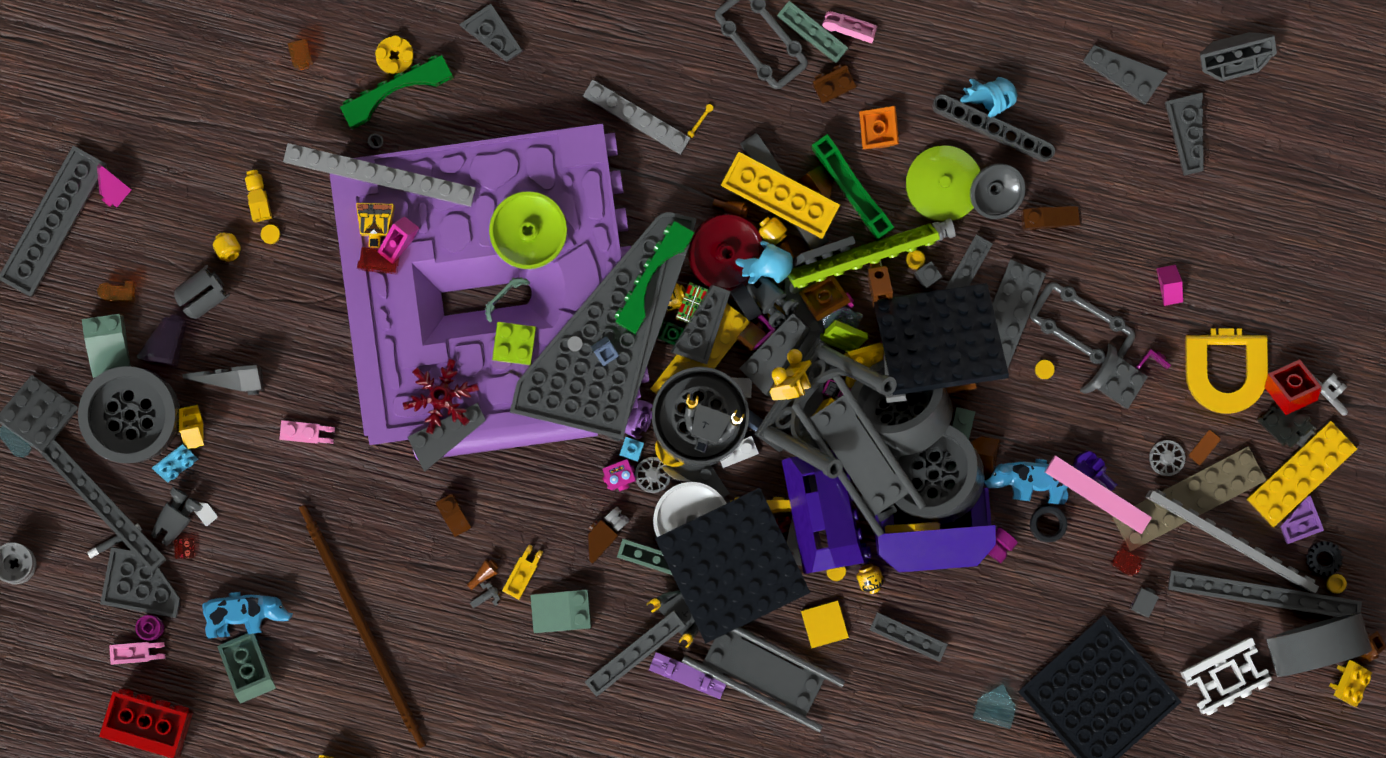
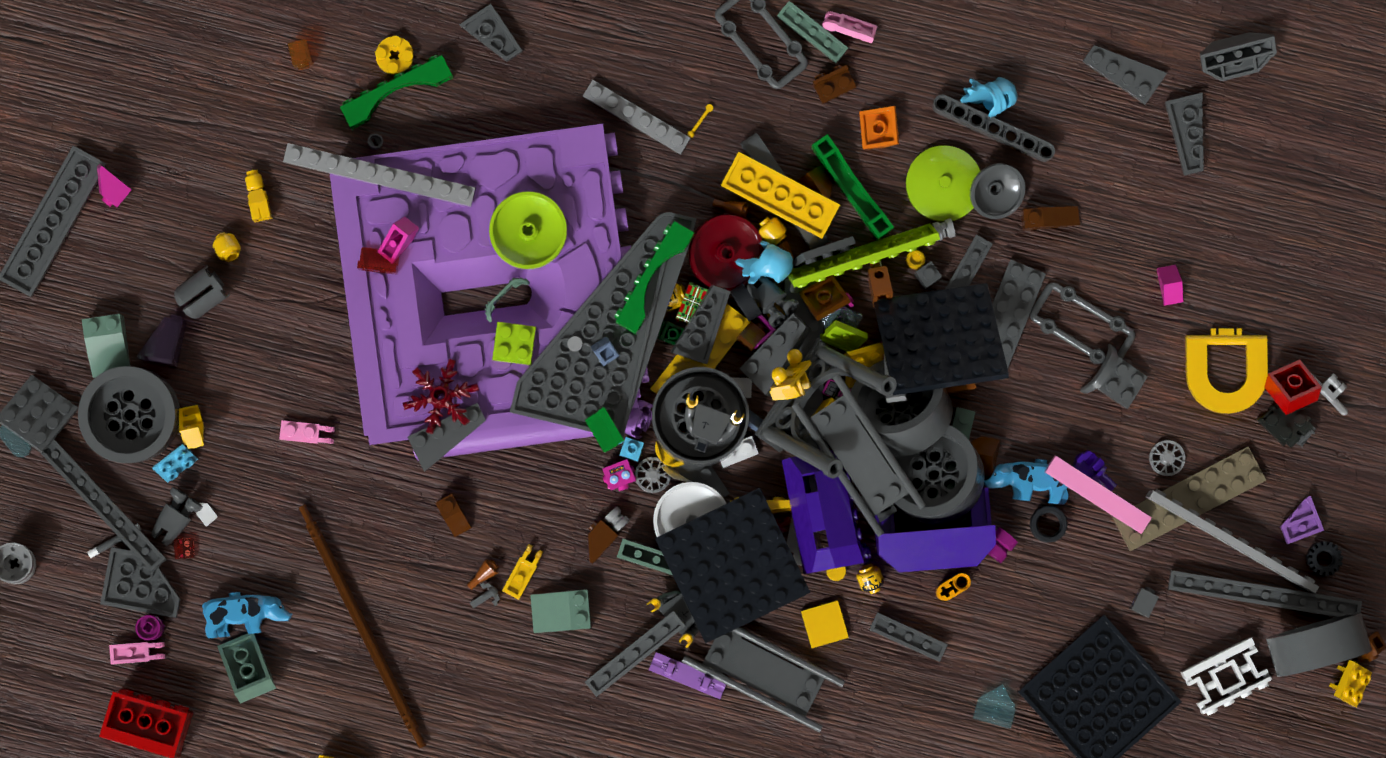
clear orange leg [97,281,136,302] -> none
dark grey wedge [183,365,264,395] -> none
yellow tile [261,225,281,244] -> none
torso [356,203,395,248] -> none
yellow tile [885,522,940,533] -> none
yellow tile [1035,360,1054,379] -> none
clear red brick [1110,548,1142,576] -> none
magenta bracket [1135,350,1171,370] -> none
dark orange sticker [1188,430,1221,465] -> none
yellow plate [1246,421,1357,527] -> none
yellow tile [1326,574,1347,593] -> none
none -> green panel [585,407,624,453]
none -> light orange beam [935,573,971,601]

